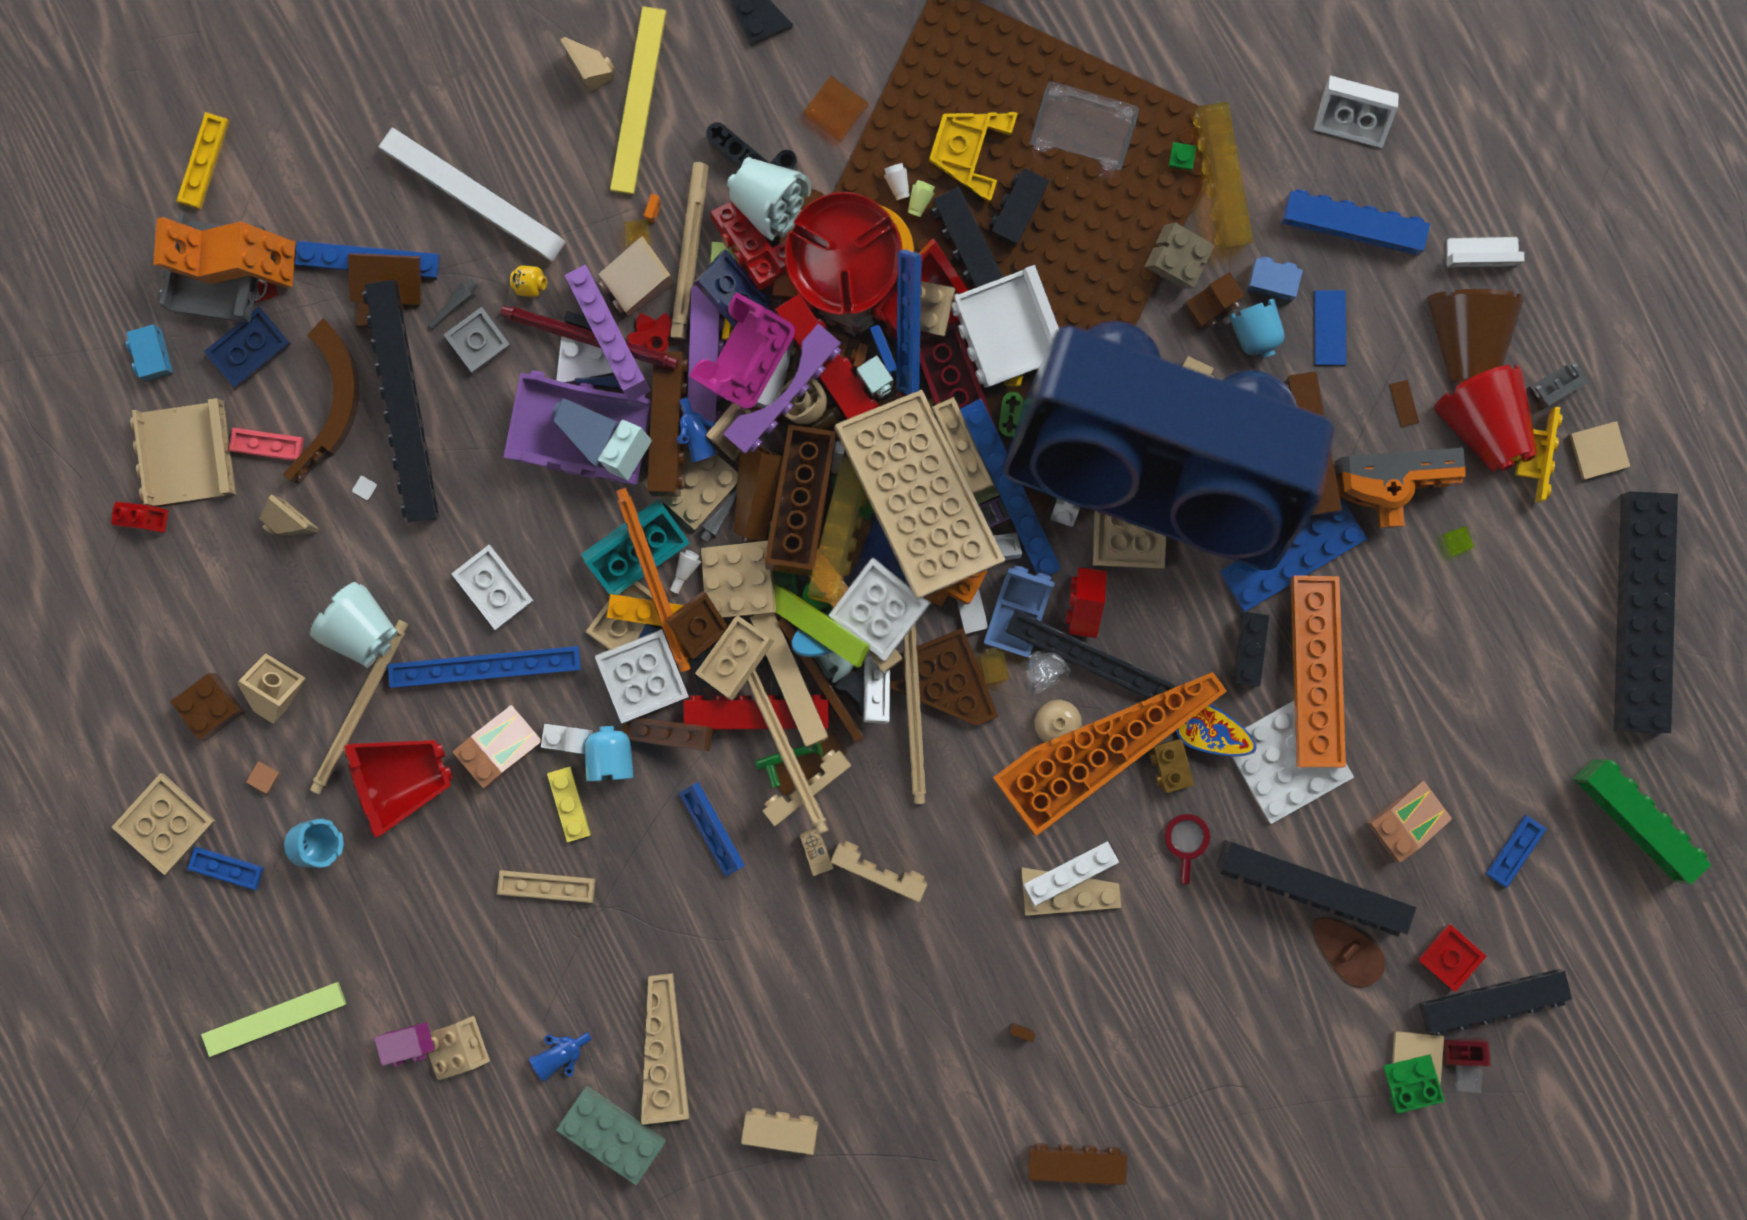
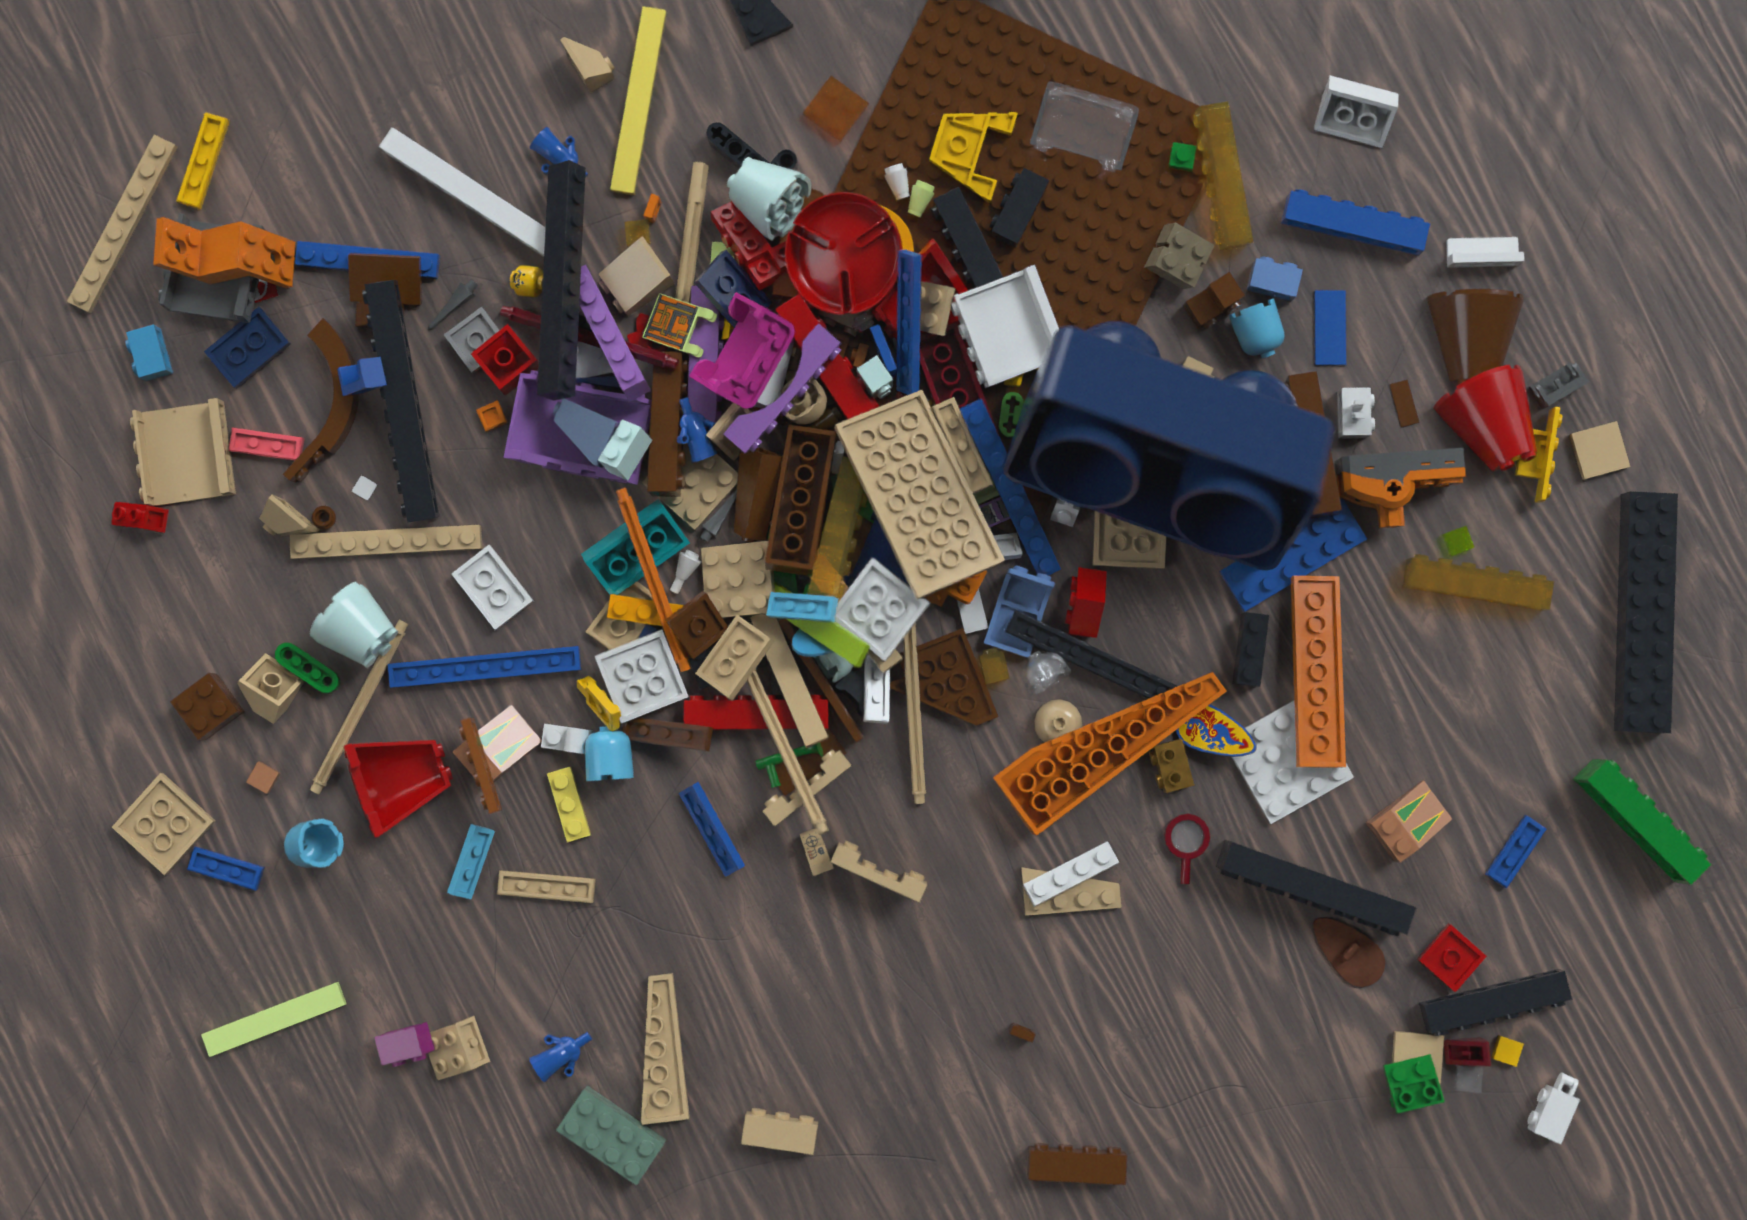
none -> tan plate [67,135,178,313]
none -> green plate [275,643,340,694]
none -> tan plate [290,525,482,559]
none -> reddish brown plate [312,506,336,530]
none -> blue panel [337,357,387,396]
none -> medium azure plate [447,824,495,899]
none -> dark orange plate [459,718,502,814]
none -> red slope [471,324,539,396]
none -> orange tile [476,400,508,432]
none -> blue piece [529,127,588,178]
none -> black brick [537,160,586,401]
none -> yellow hinge [577,675,621,731]
none -> flag [642,293,717,358]
none -> medium azure plate [766,592,838,623]
none -> white brick [1337,388,1375,438]
none -> clear yellow brick [1402,554,1554,611]
none -> yellow tile [1491,1035,1524,1067]
none -> white brick [1528,1072,1580,1144]

